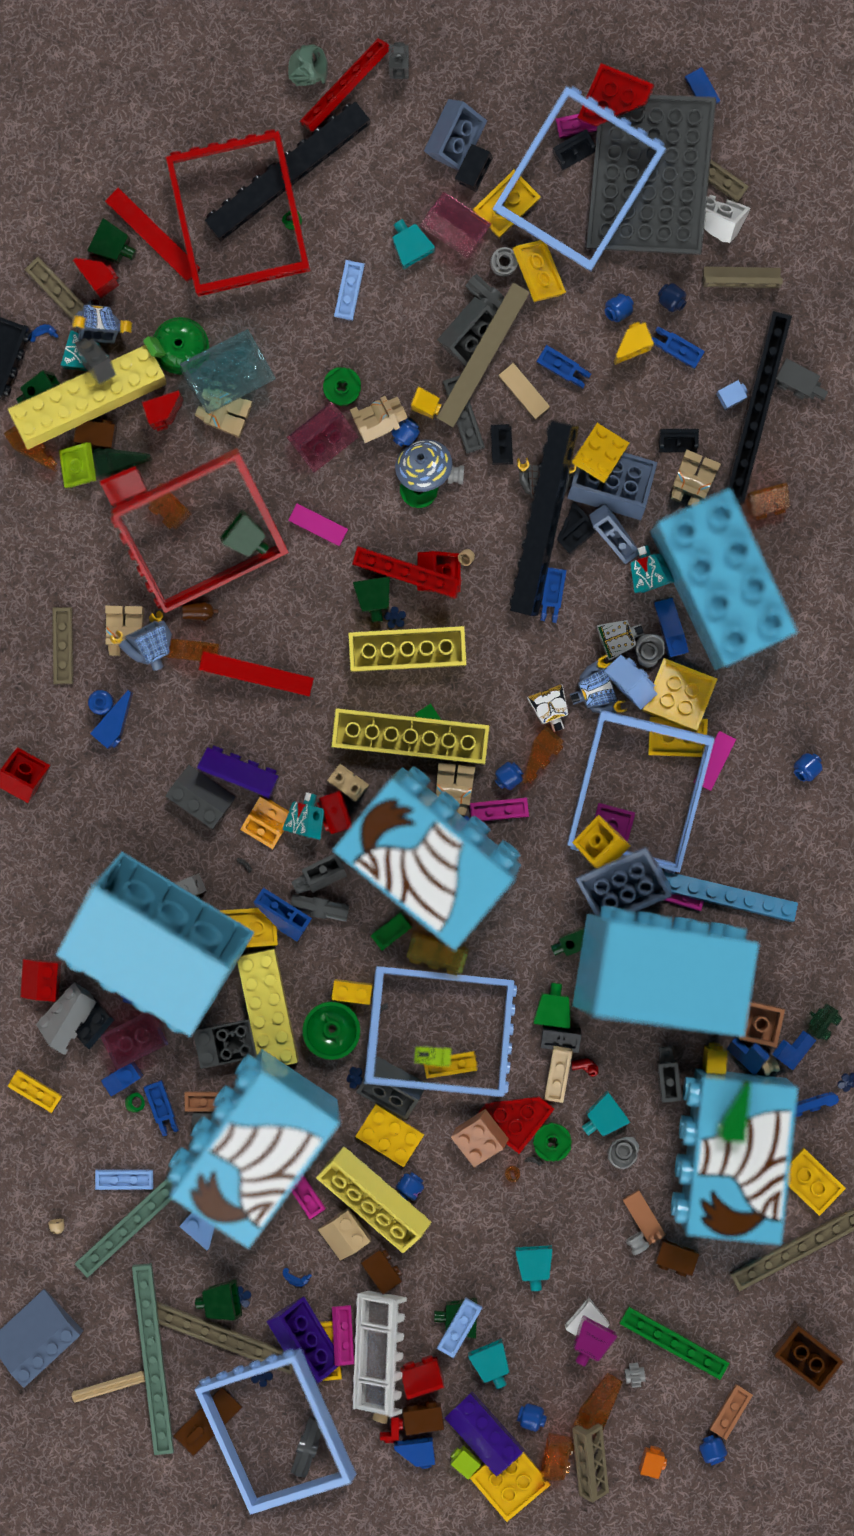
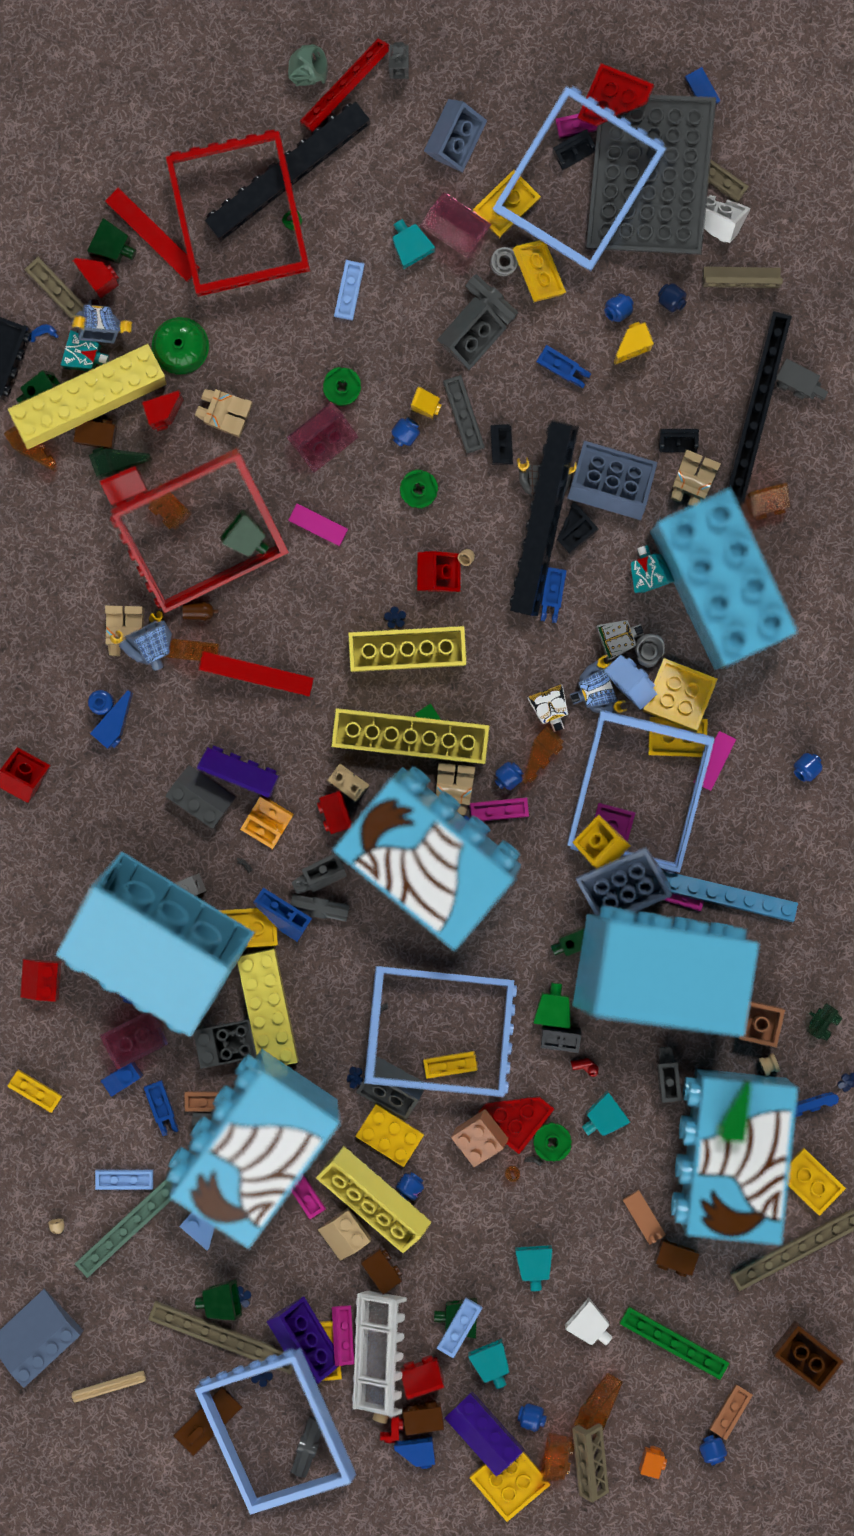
light grey wedge [36,982,96,1055] -> none
dark tan tile [52,607,73,684] -> none
lime tile [59,443,97,488] -> none
dark grey hinge [75,338,116,385] -> none
black plate [75,997,114,1049] -> none
green piece [125,1093,145,1112] -> none
sand green plate [132,1263,174,1455] -> none
bright green tile [143,336,166,358] -> none
clear light blue slope [180,329,276,414] -> none
teal torso [283,792,324,840] -> none
blue piece [283,1268,312,1287] -> none
green hat [303,1002,360,1060] -> none
yellow brick [332,979,373,1005] -> none
tan hips [350,396,408,443] -> none
red tile [352,546,462,598] -> none
dark green torso [353,577,390,623] -> none
green tile [370,912,412,951] -> none
sand blue dish [395,440,452,492] -> none
clear yellow slope [406,931,468,976] -> none
lime leg [414,1047,452,1067] -> none
dark tan tile [437,282,530,427] -> none
light grey wheel [448,465,464,484] -> none
lime brick [450,1445,481,1479] -> none
black hinge [455,144,493,192] -> none
tan tile [499,363,550,420] -> none
tan tile [544,1046,573,1103] -> none
yellow plate [571,423,629,483] -> none
magenta torso [573,1315,617,1366] -> none
sand blue slope [590,504,639,564] -> none
light grey hair [607,1137,639,1169] -> none
light grey gear [624,1363,646,1388] -> none
light grey wheel [625,1232,650,1255] -> none
blue hinge [651,327,705,369] -> none
blue slope [654,598,689,658] -> none
yellow brick [702,1043,728,1074] -> none
light blue brick [716,380,748,410] -> none
blue tile [727,1038,770,1076] -> none
blue tile [772,1031,816,1070] -> none

